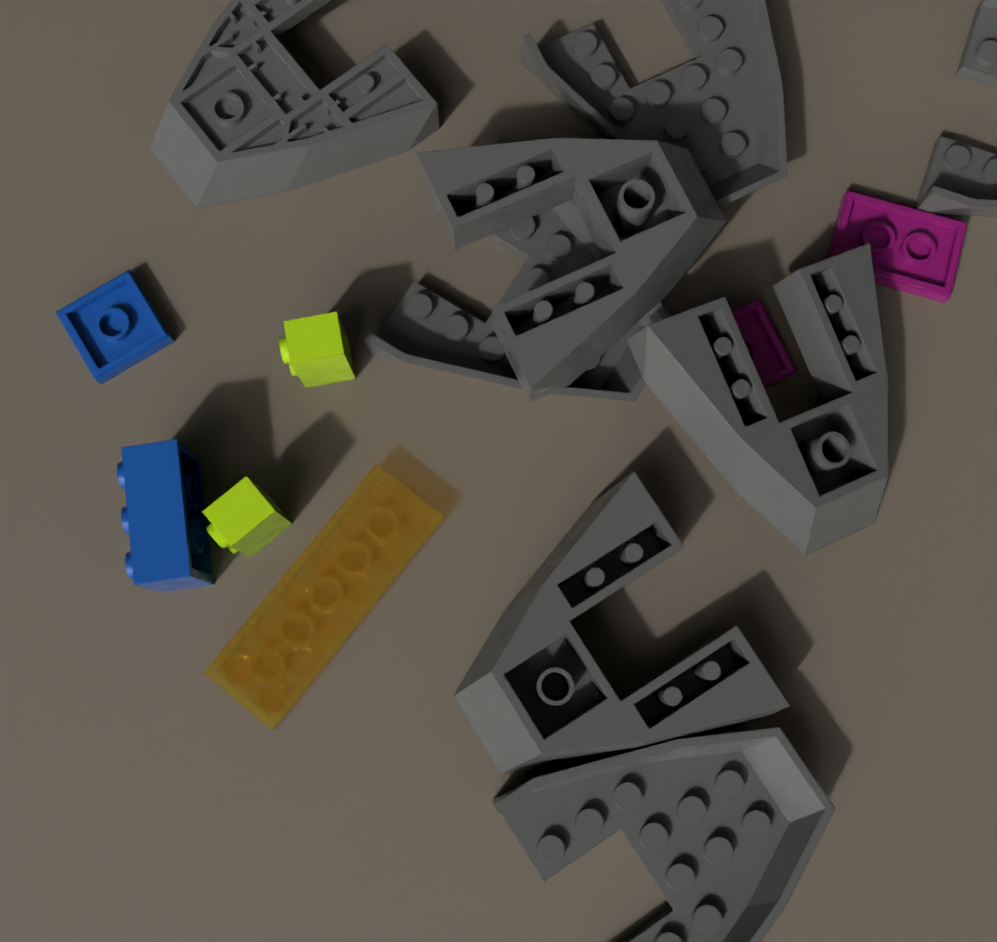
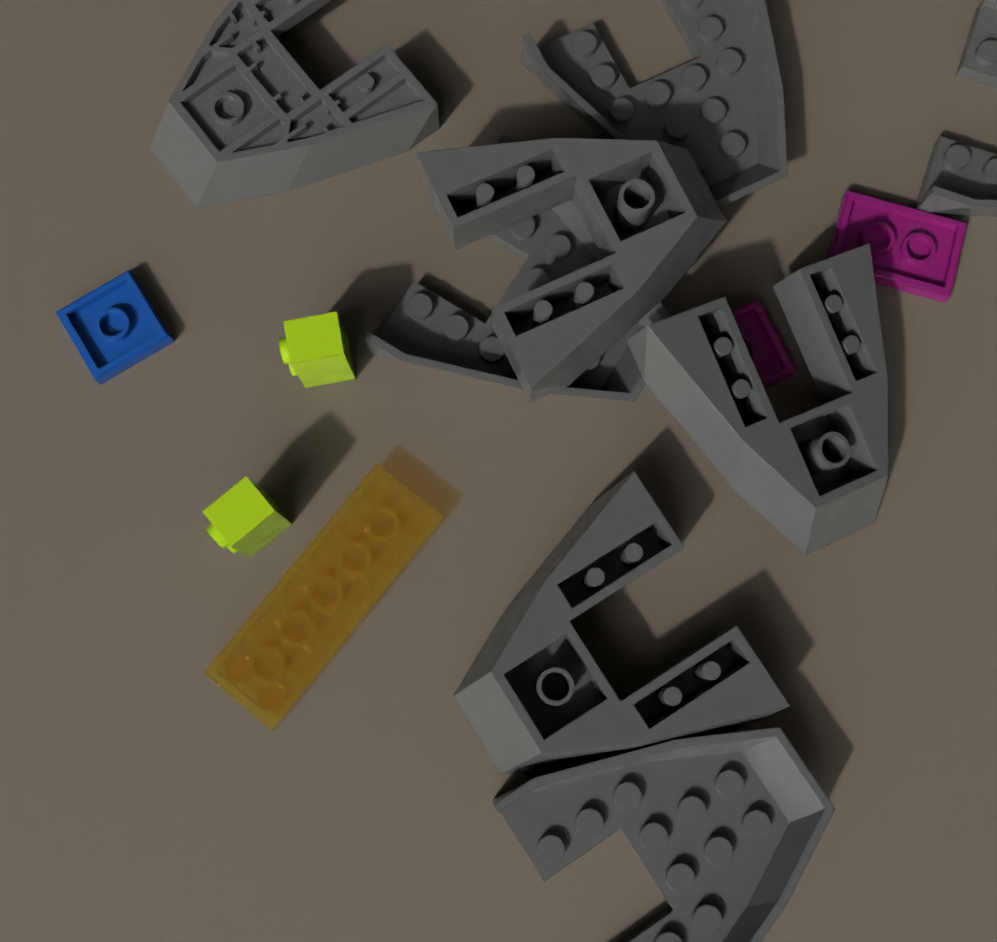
blue brick [117,439,214,592] -> none

